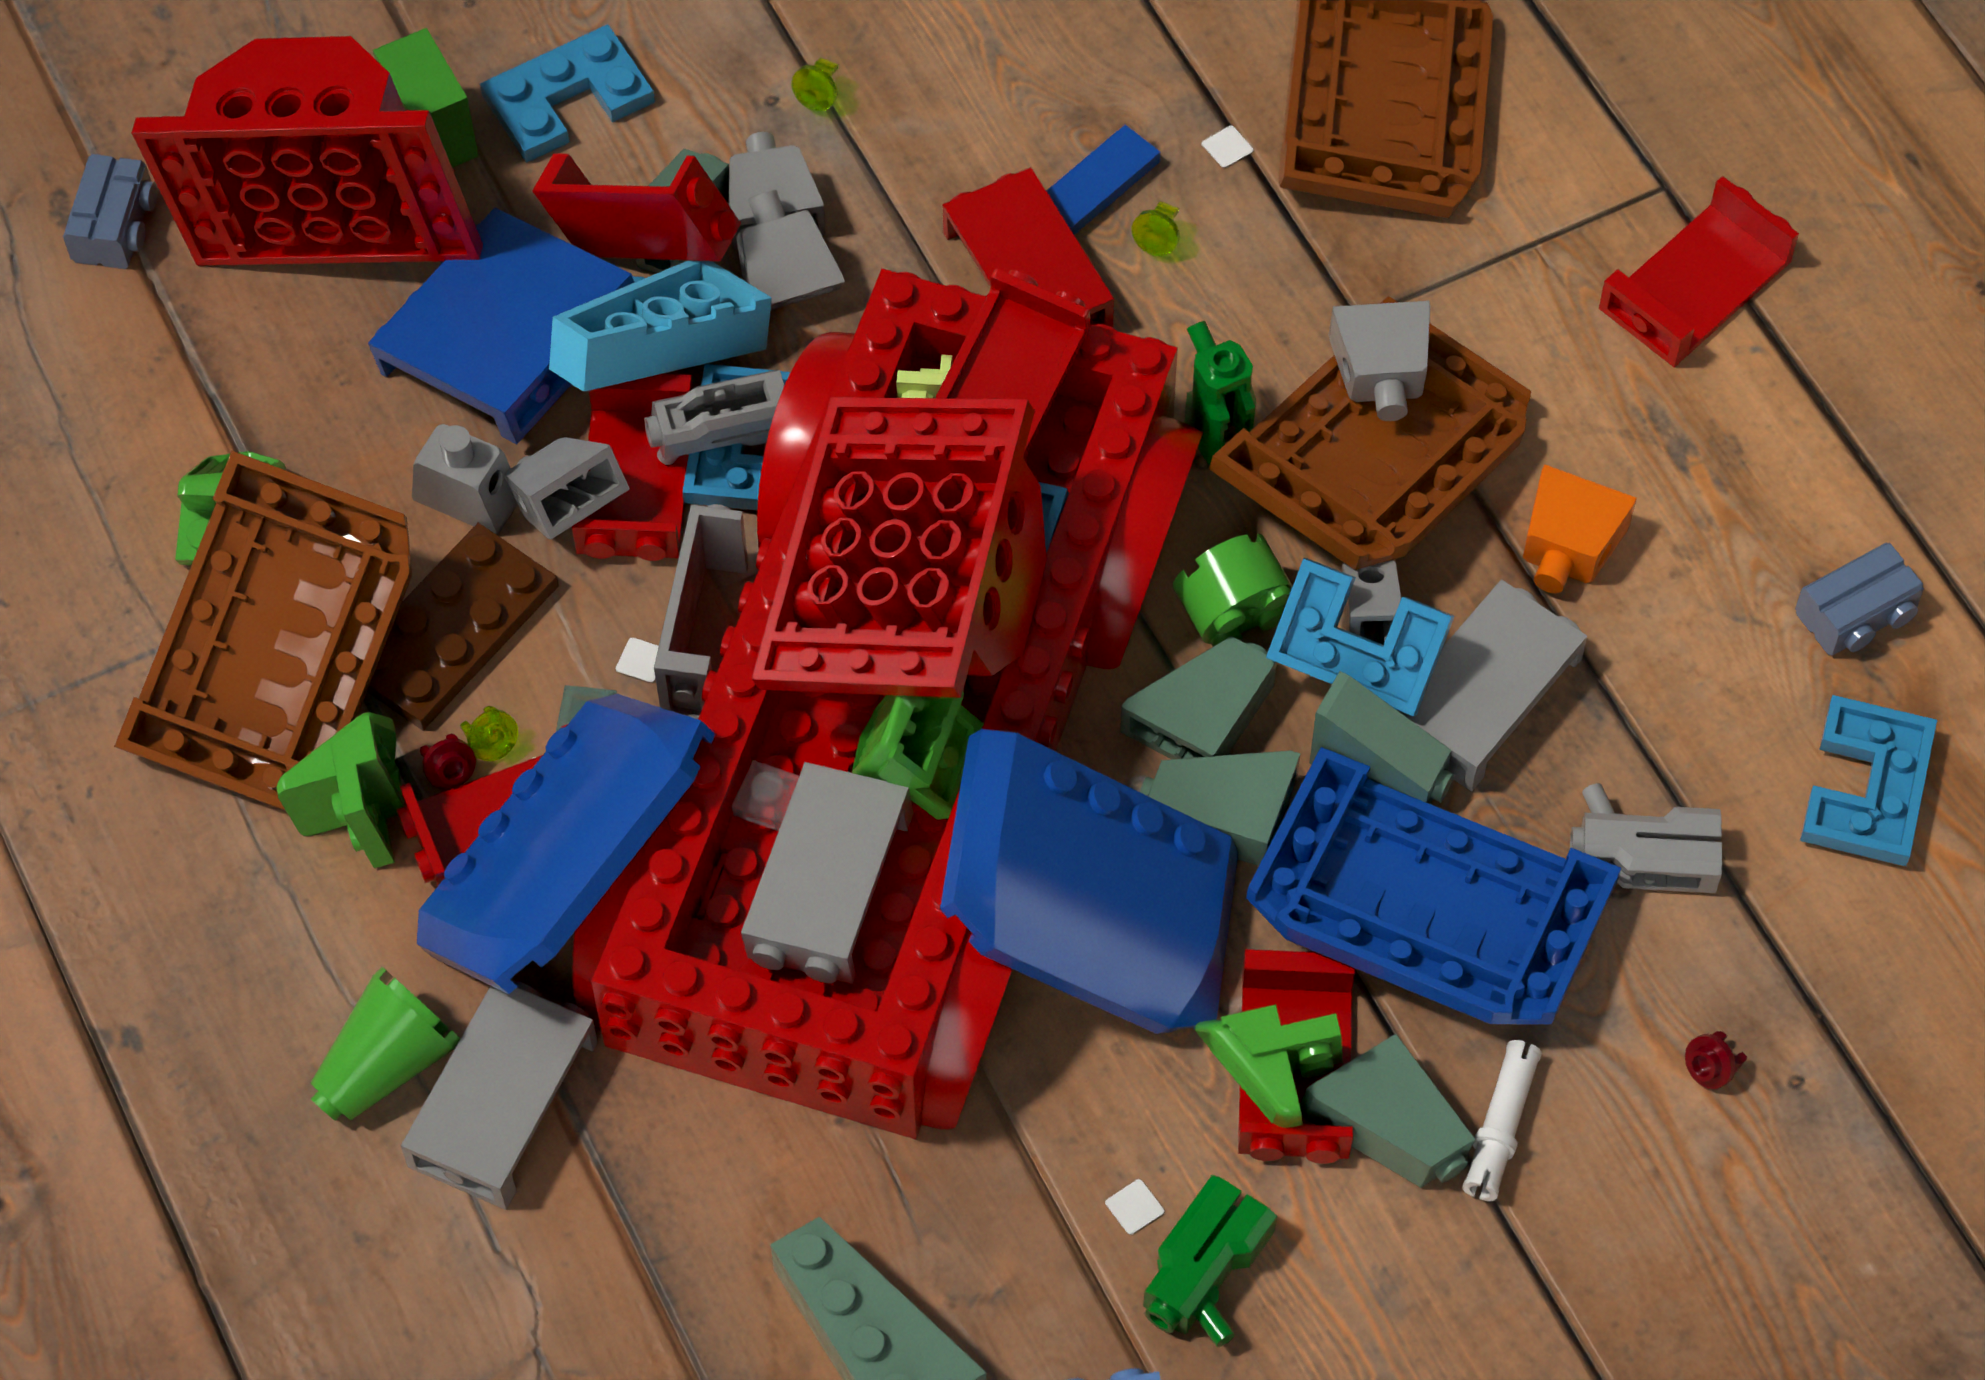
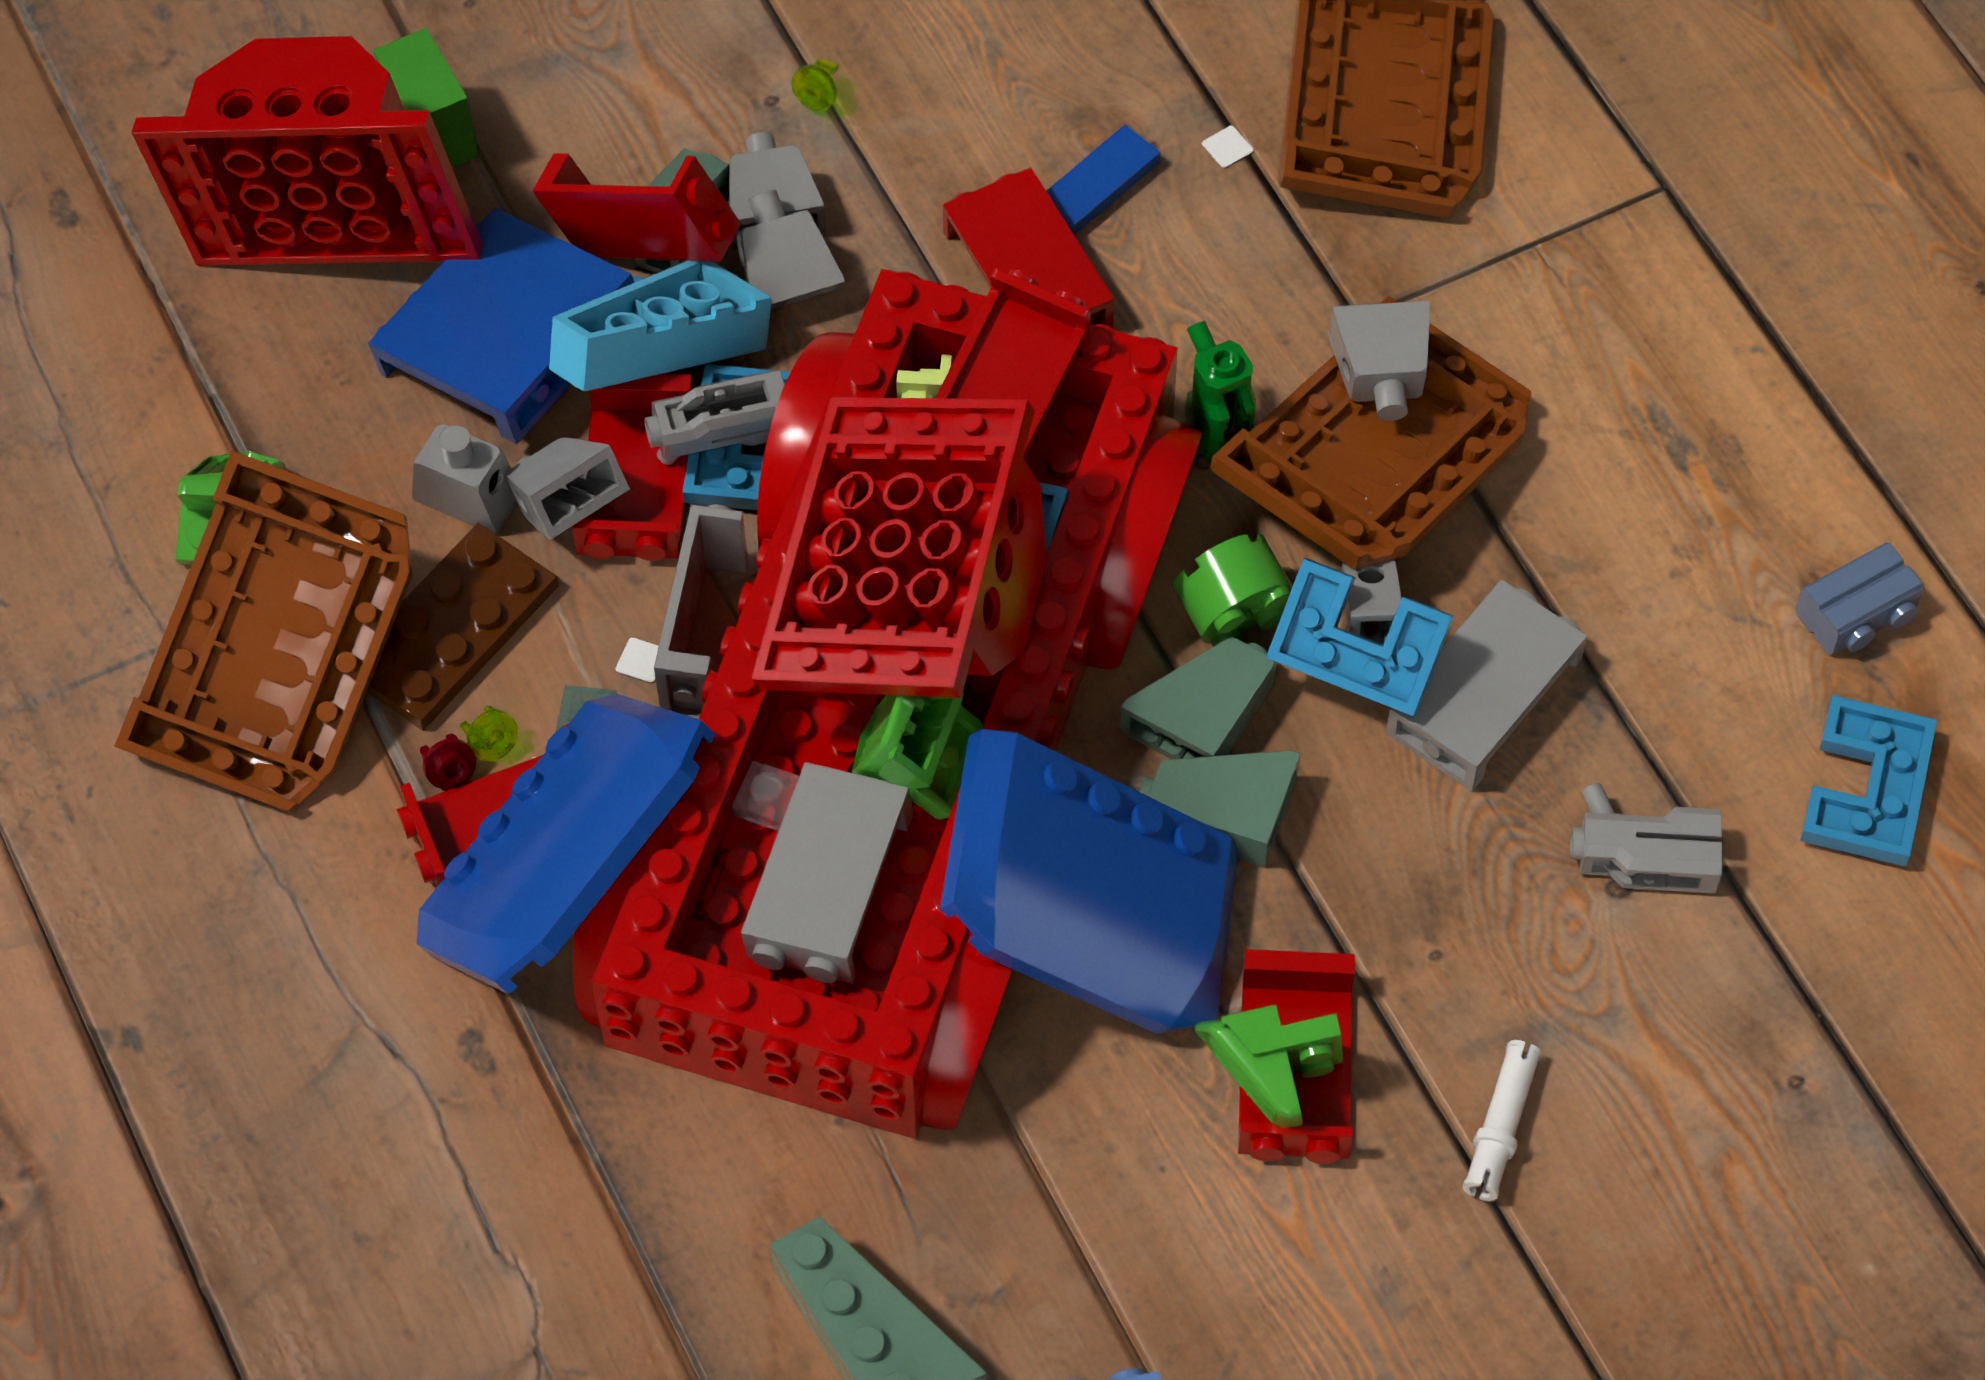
sand blue brick [63,154,158,269] -> none
bright green piece [276,712,405,868] -> none
bright green cone [310,967,461,1121] -> none
light grey panel [401,982,598,1210] -> none
dark azure plate [480,24,655,163] -> none
white sticker [1105,1179,1164,1234] -> none
clear neon green plate [1131,201,1180,256] -> none
green piece [1143,1175,1277,1347] -> none
blue slope [1246,747,1621,1025] -> none
sand green slope [1300,1034,1475,1188] -> none
sand green slope [1309,671,1454,804] -> none
orange torso [1523,464,1637,593] -> none
red panel [1599,176,1799,368] -> none
dark red plate [1685,1031,1747,1089] -> none

